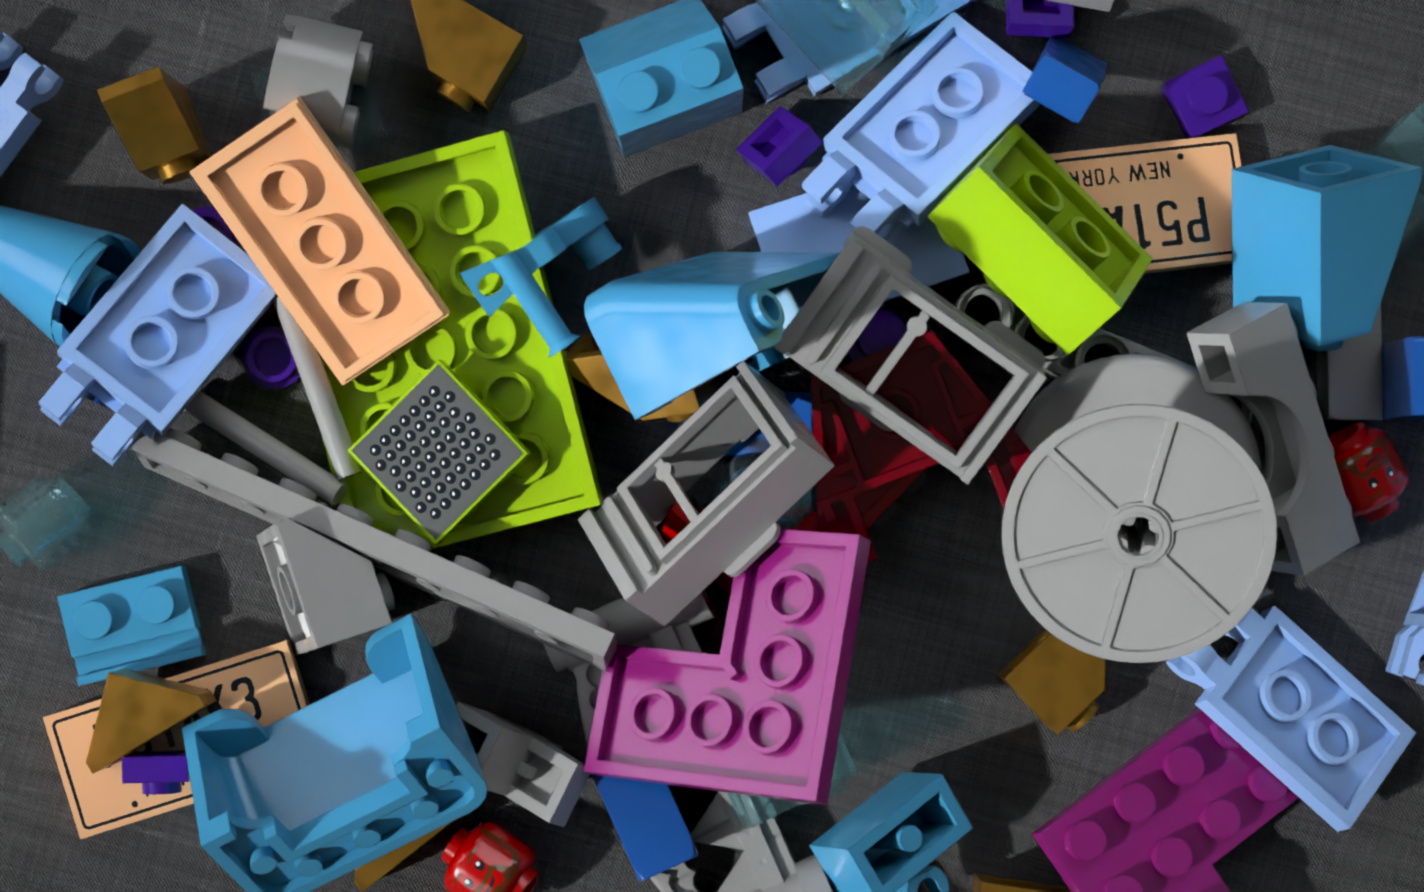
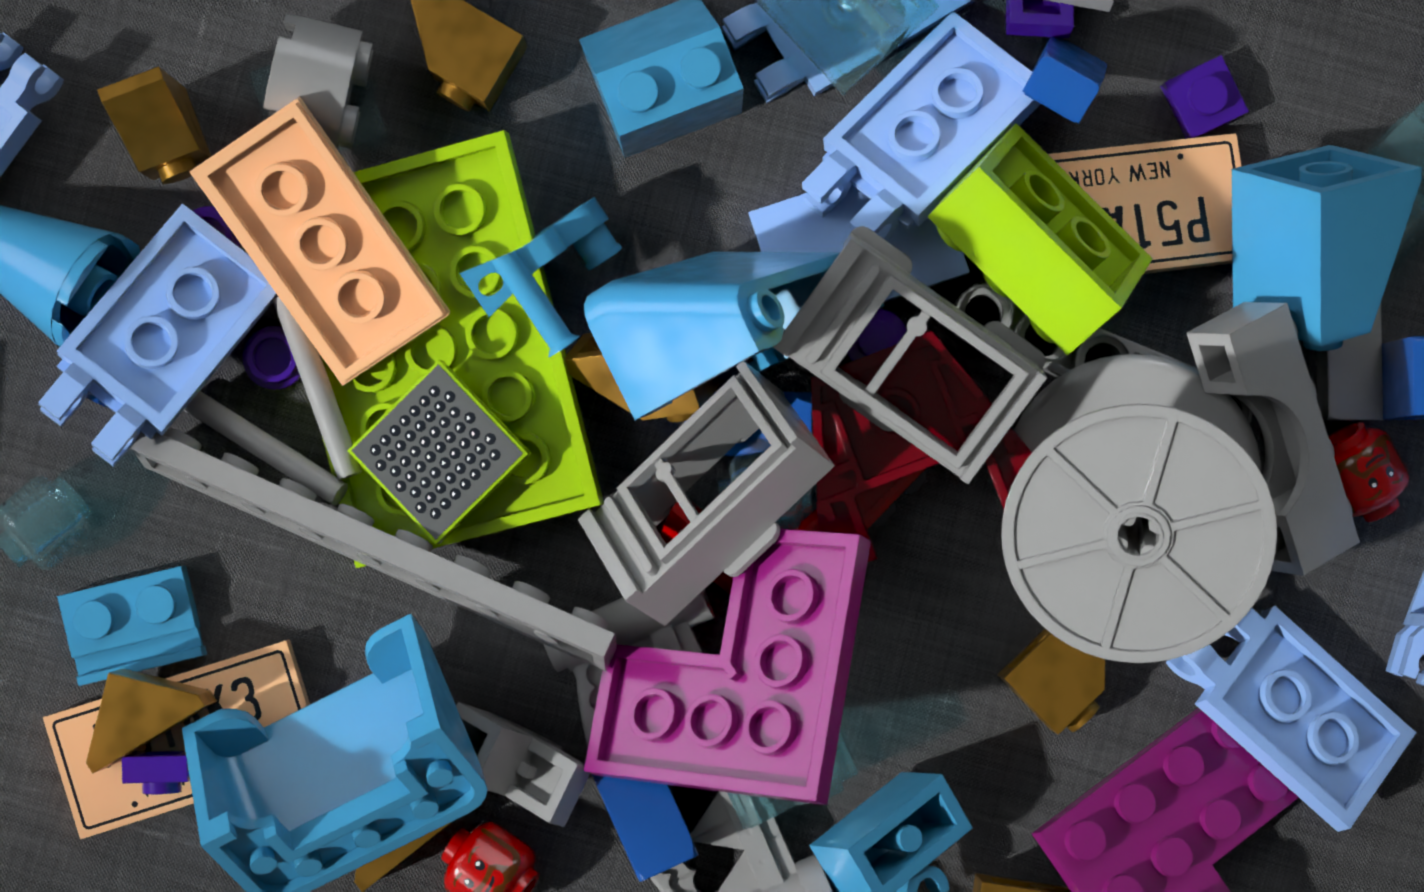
light grey slope [256,519,395,655] -> none
dark purple plate [735,106,823,187] -> none

